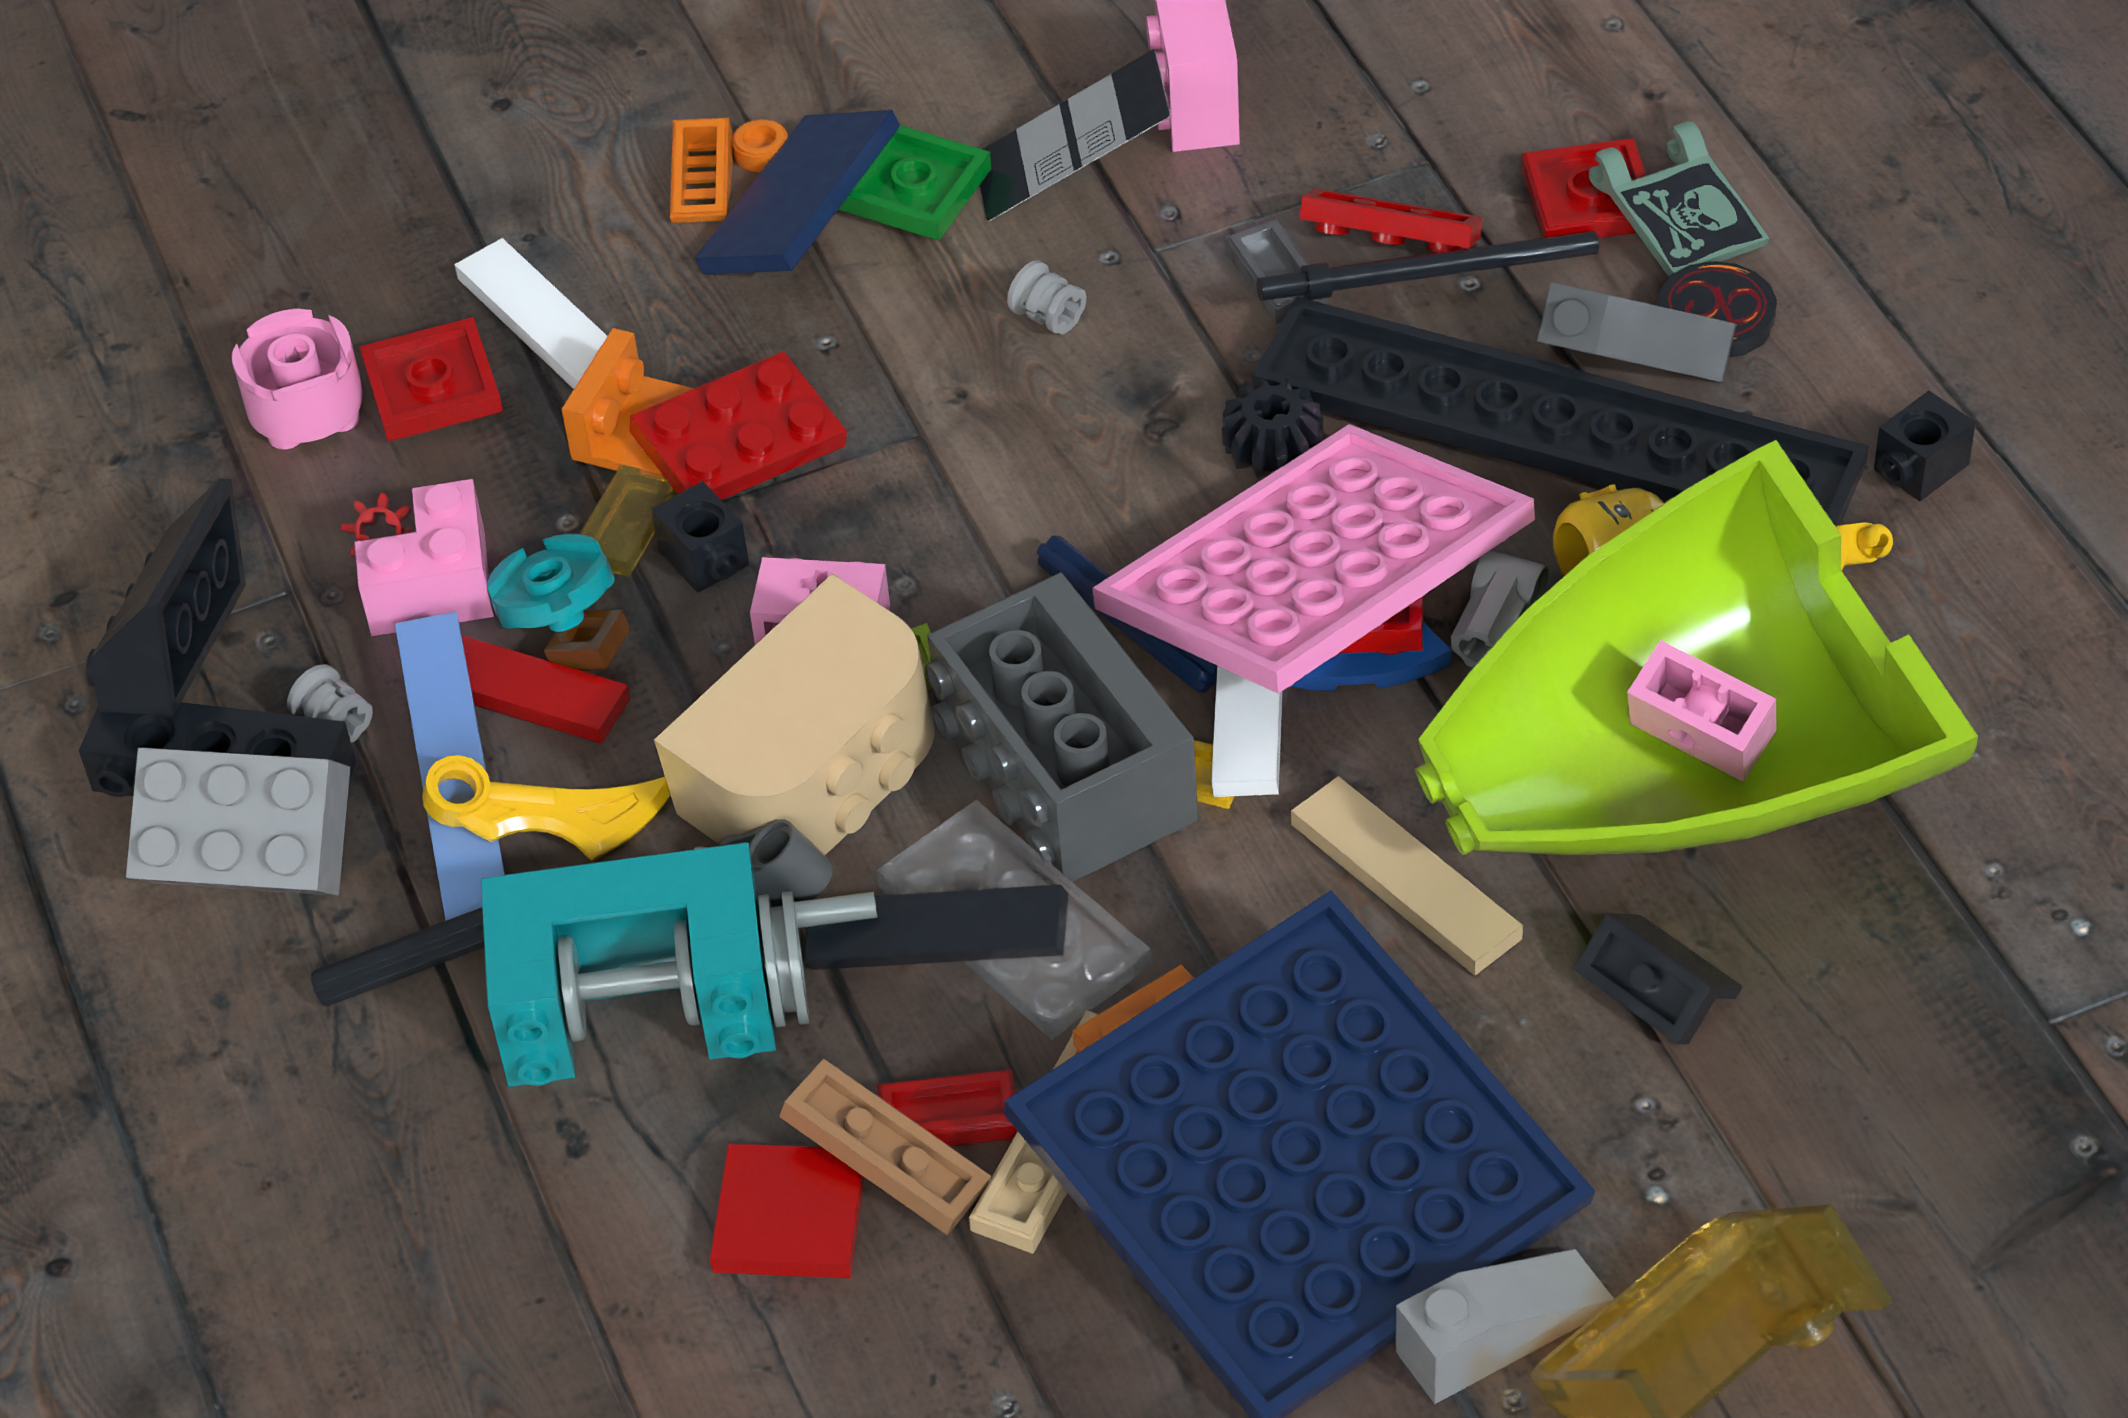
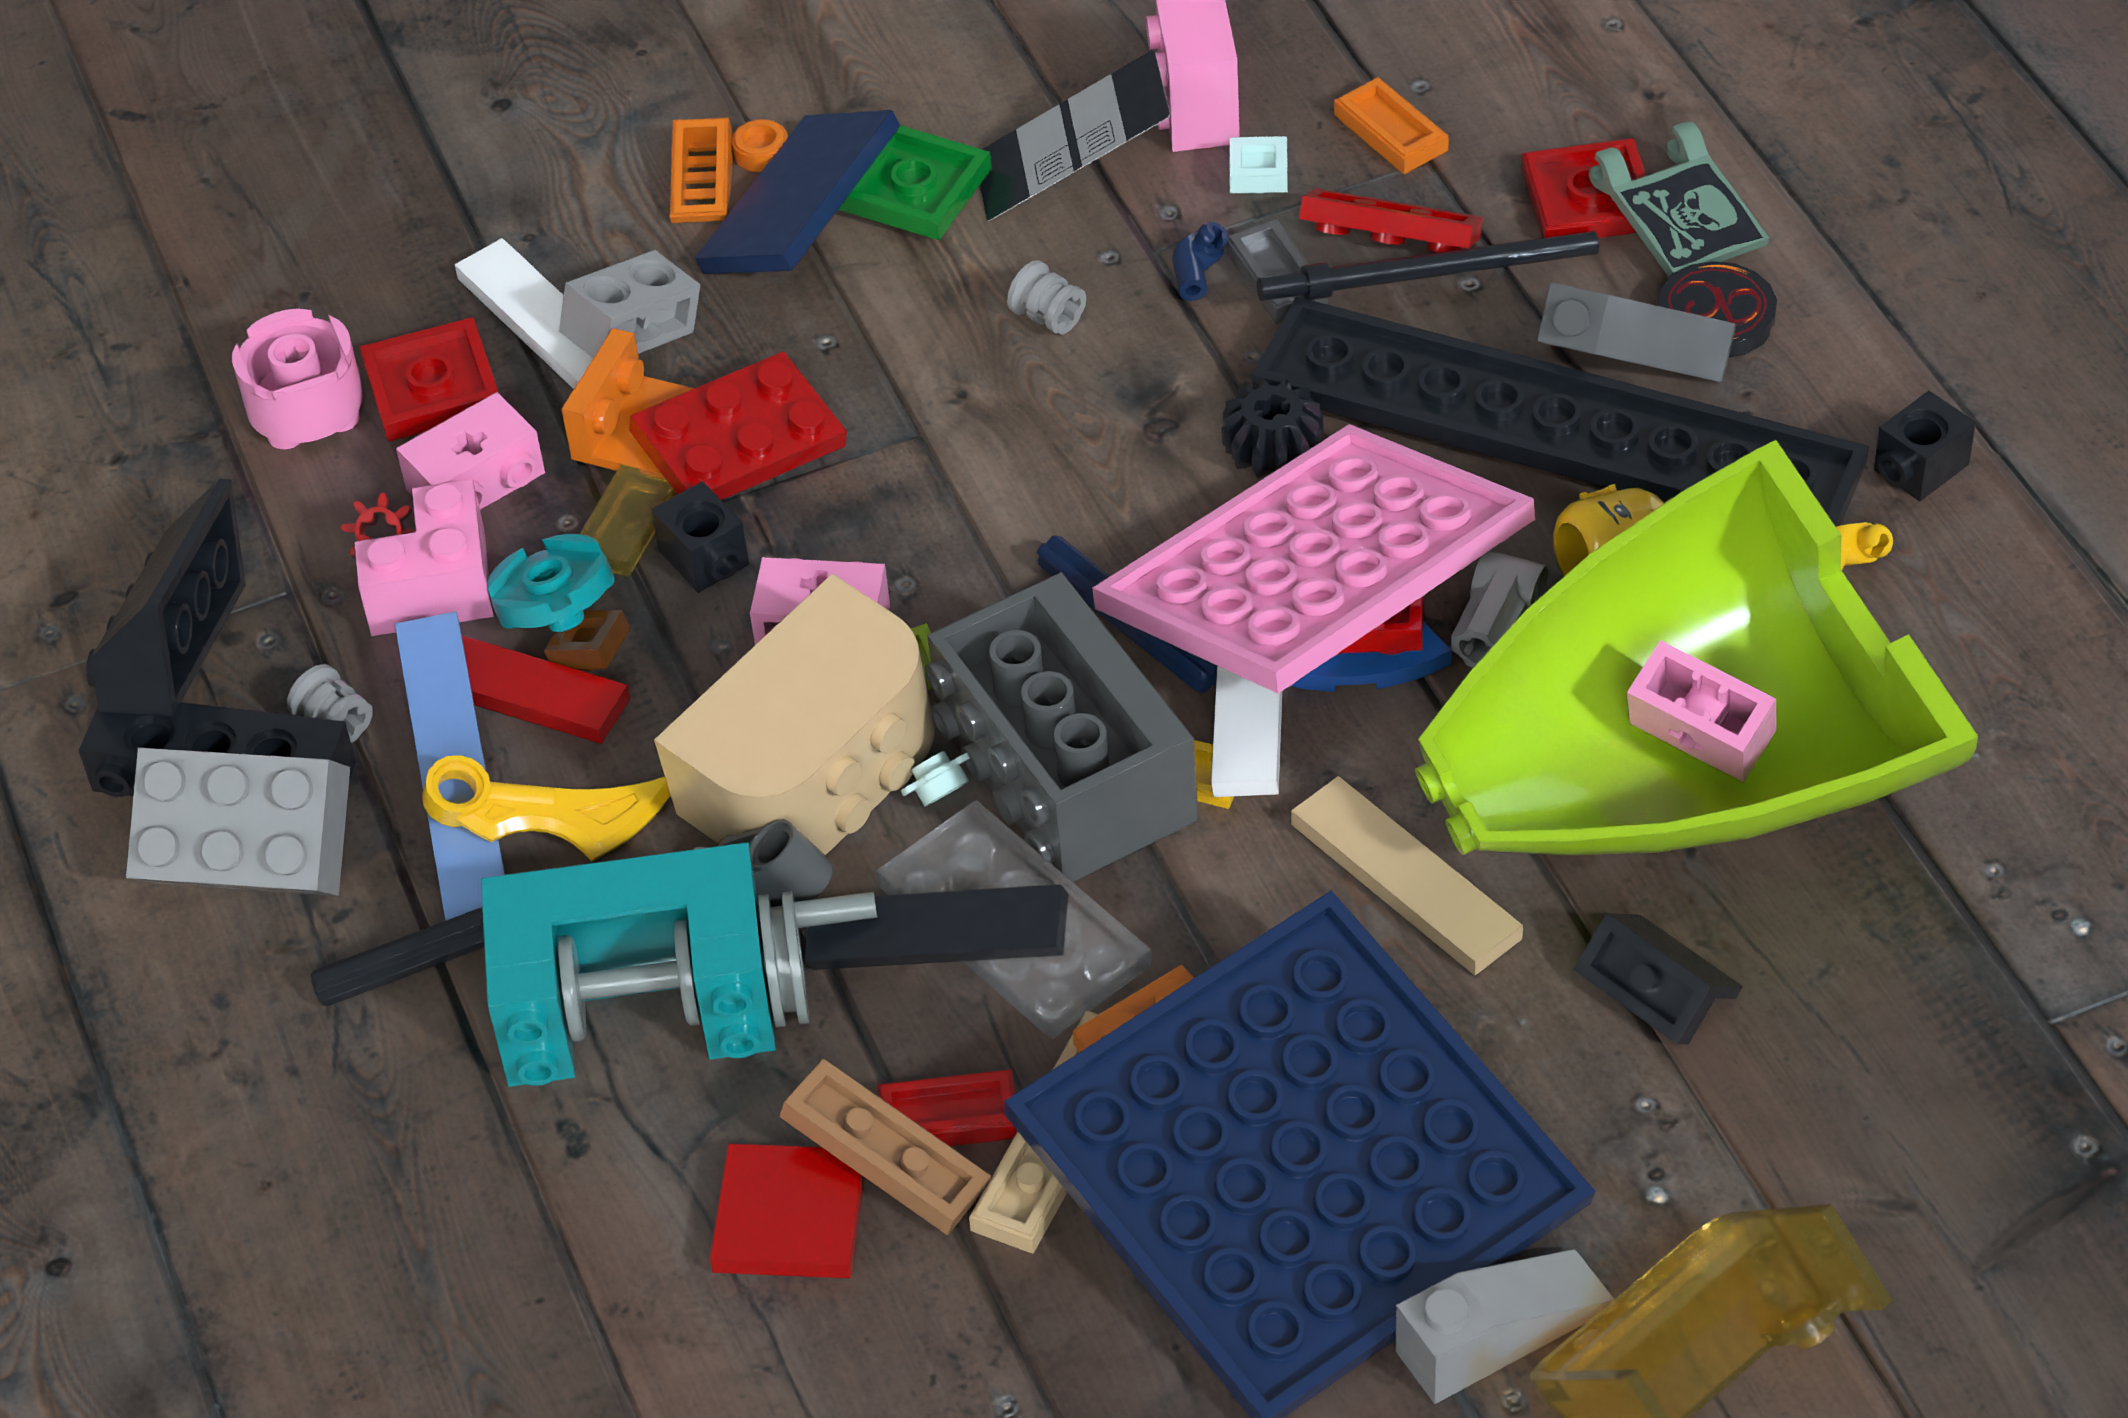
none -> bright pink brick [396,392,545,510]
none -> light grey brick [559,250,701,358]
none -> light aqua plate [901,751,970,807]
none -> dark blue arm [1172,222,1228,301]
none -> light aqua plate [1230,136,1288,193]
none -> orange tile [1334,77,1449,175]

